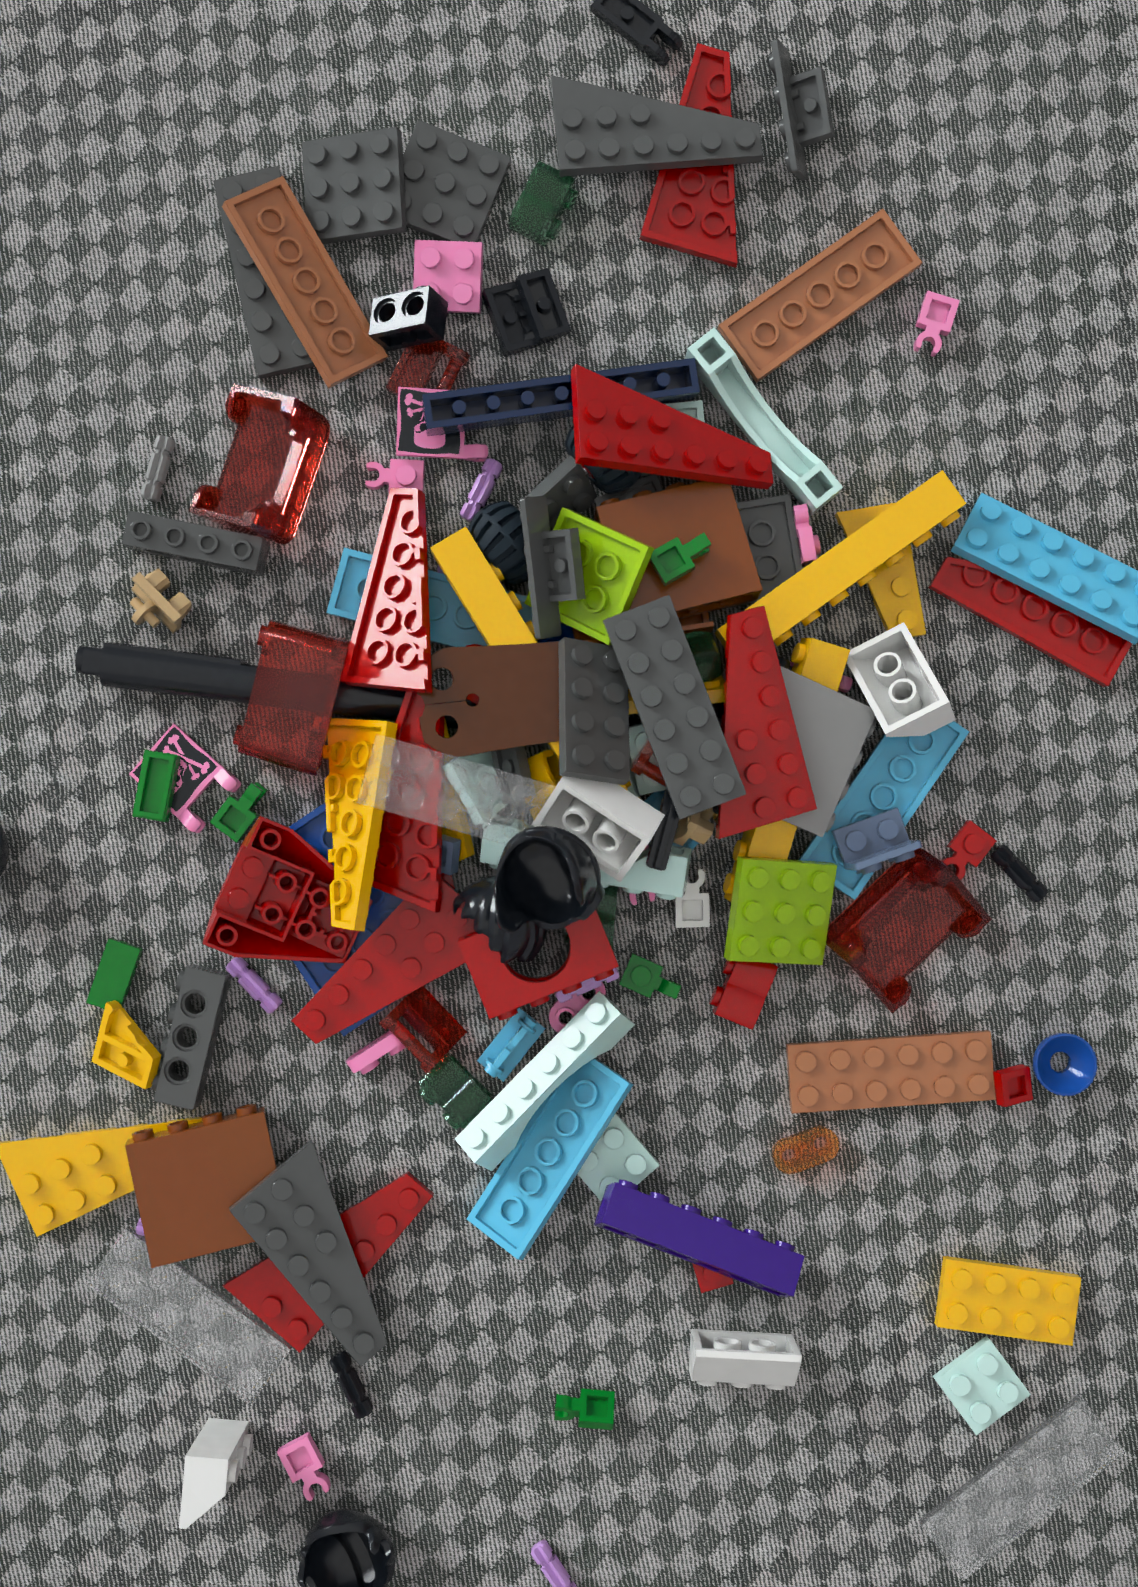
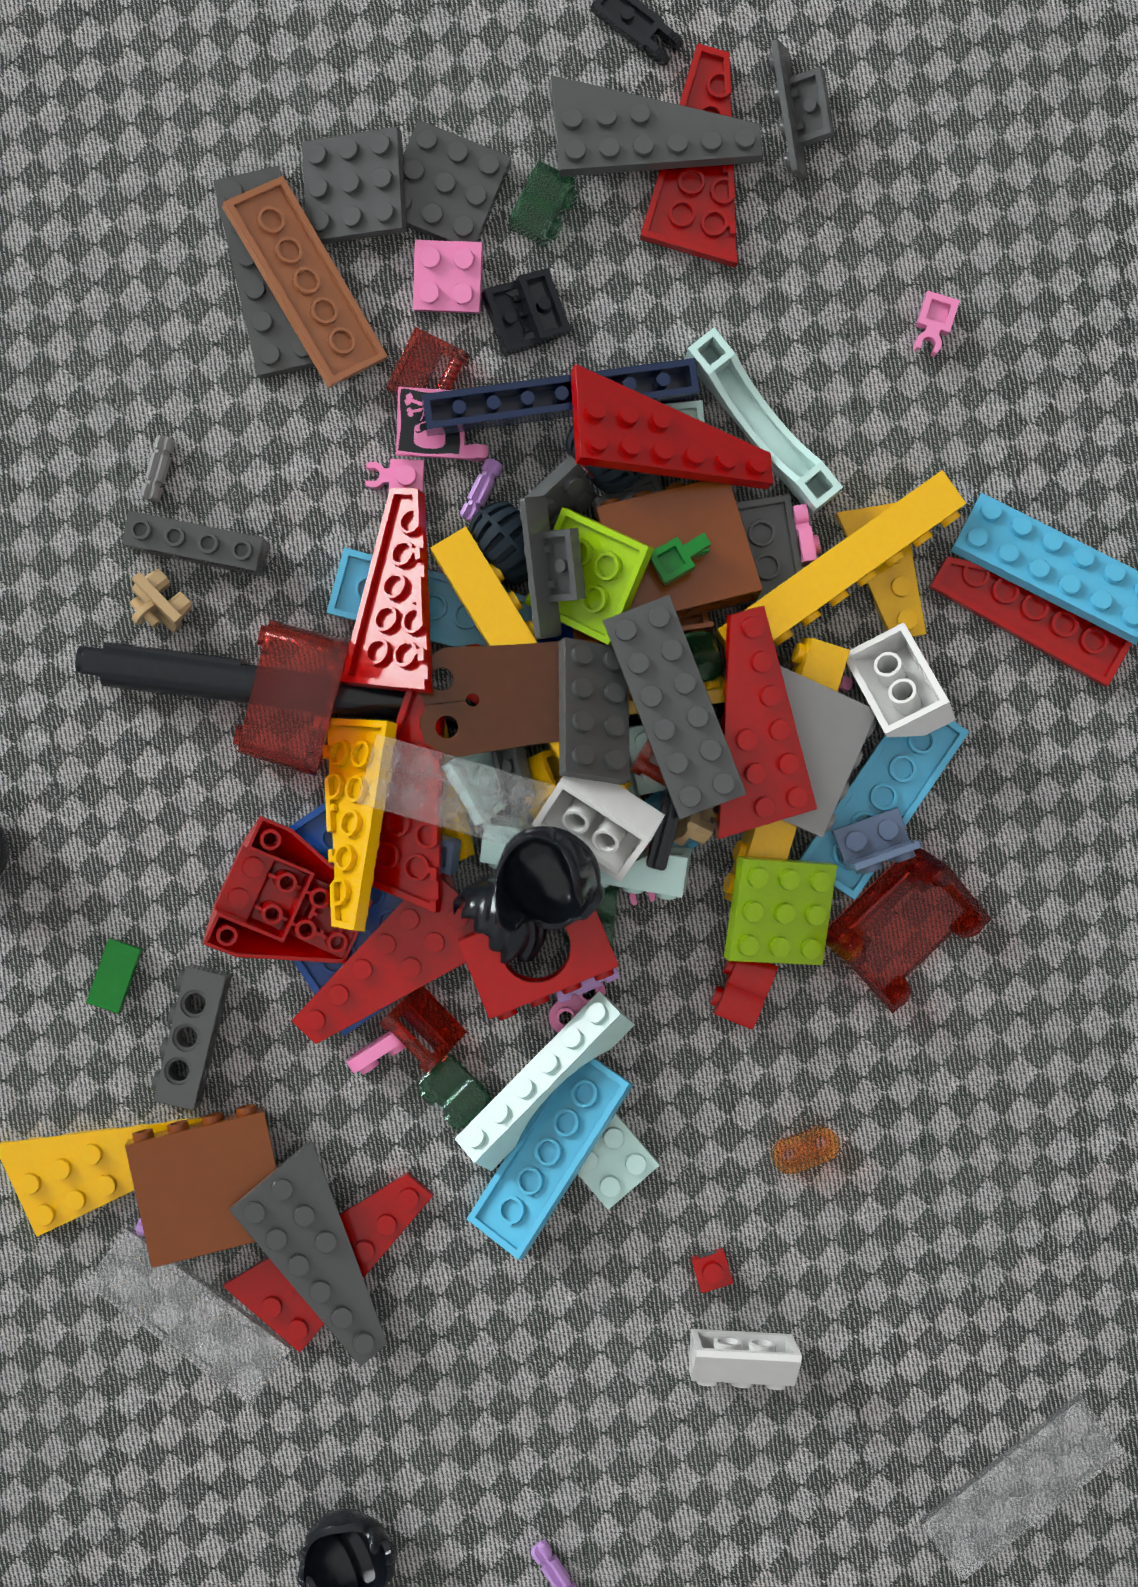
yellow wing [91,1000,162,1090] -> none
flag [129,723,241,833] -> none
green tile [132,750,181,823] -> none
white slope [179,1418,253,1529] -> none
clear red windscreen [188,384,330,545] -> none
green plate [210,782,268,843] -> none
lavender axle [226,957,282,1014] -> none
bright pink plate [277,1432,331,1502] -> none
black axle [329,1351,373,1419] -> none
black brick [368,286,448,351] -> none
medium azure hinge [477,1008,546,1082] -> none
green plate [554,1388,615,1430] -> none
dark purple brick [594,1179,805,1298] -> none
green plate [619,953,681,999] -> none
white plate [675,869,710,928] -> none
nougat plate [717,209,922,383] -> none
nougat plate [786,1030,996,1114] -> none
light aqua plate [933,1335,1031,1436] -> none
yellow plate [934,1256,1081,1346] -> none
red plate [937,820,997,882] -> none
black axle [991,845,1048,902] -> none
red plate [993,1064,1033,1107] -> none
blue piece [1033,1033,1097,1096] -> none

